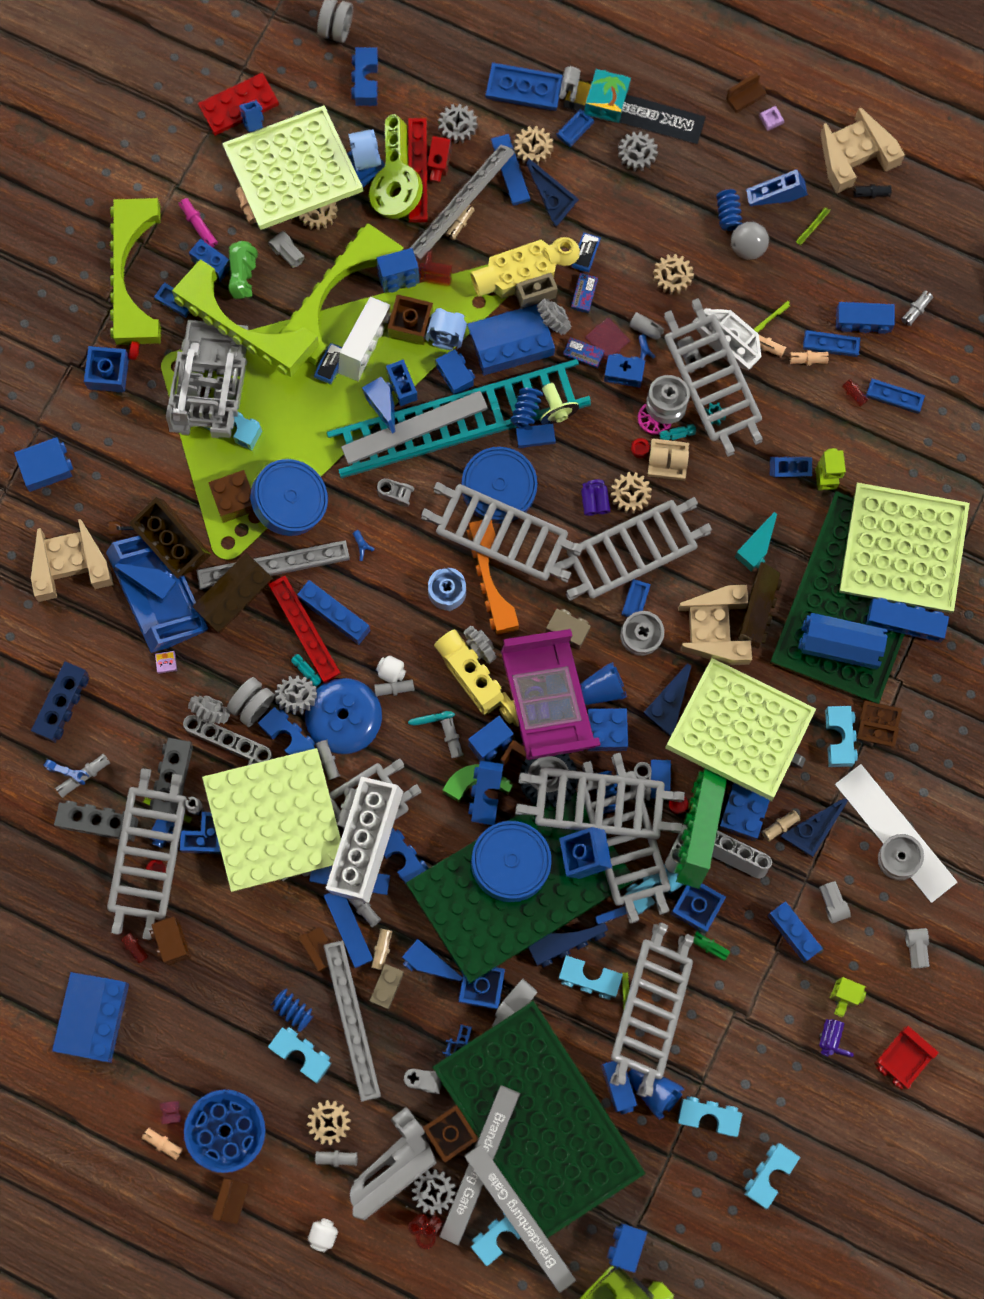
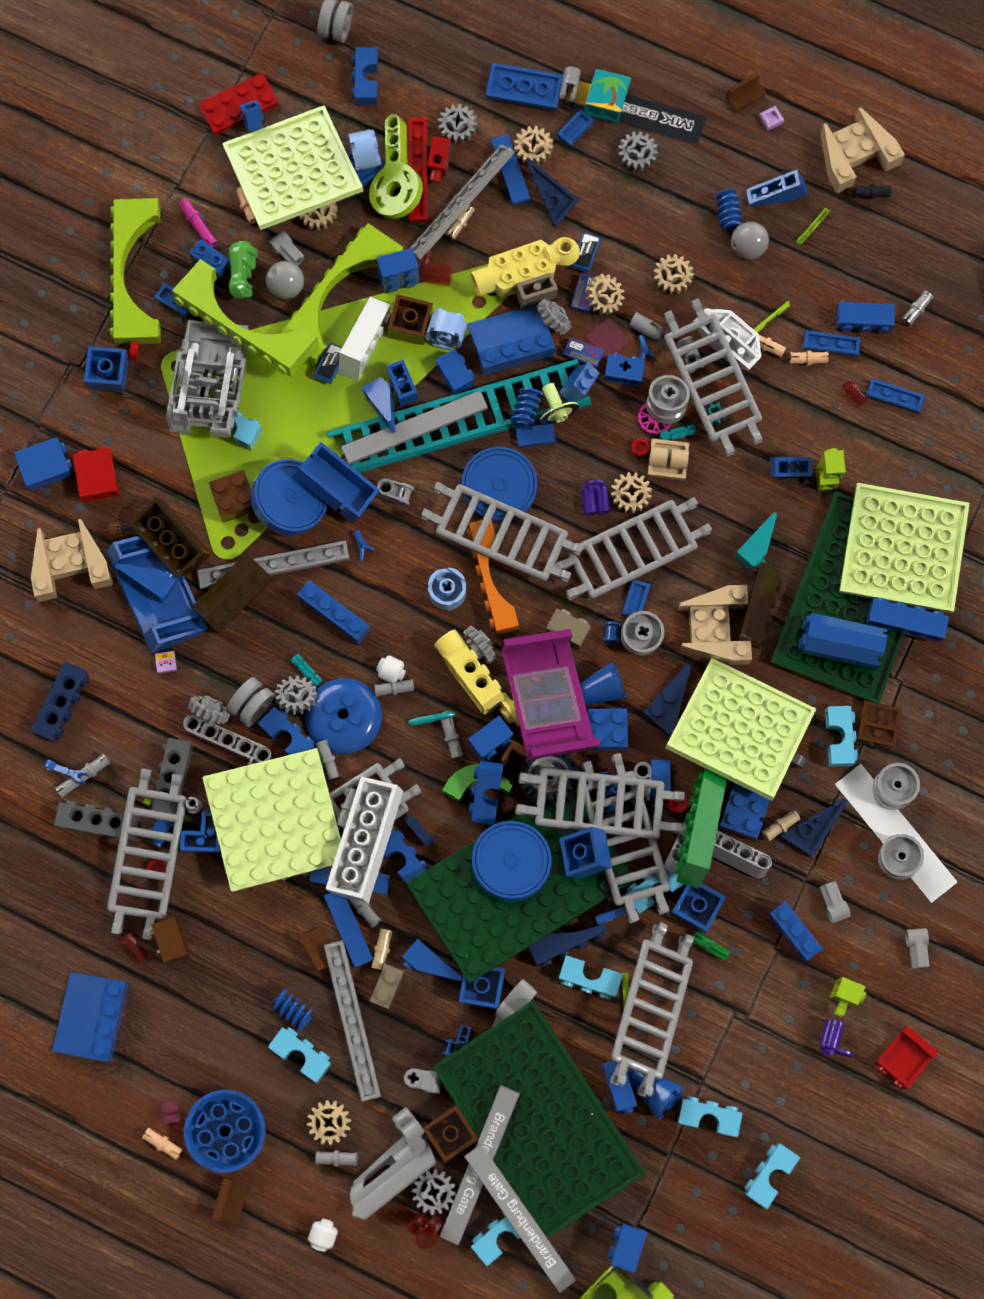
red plate [268,576,341,683] -> none
none -> red panel [73,447,120,502]
none -> light grey piece [266,261,304,300]
none -> blue piece [293,442,380,524]
none -> dark blue beam [403,813,434,847]
none -> blue brick [560,362,599,402]
none -> tan gear [585,274,625,315]
none -> blue bush [603,621,621,644]
none -> light grey wheel [872,763,920,810]

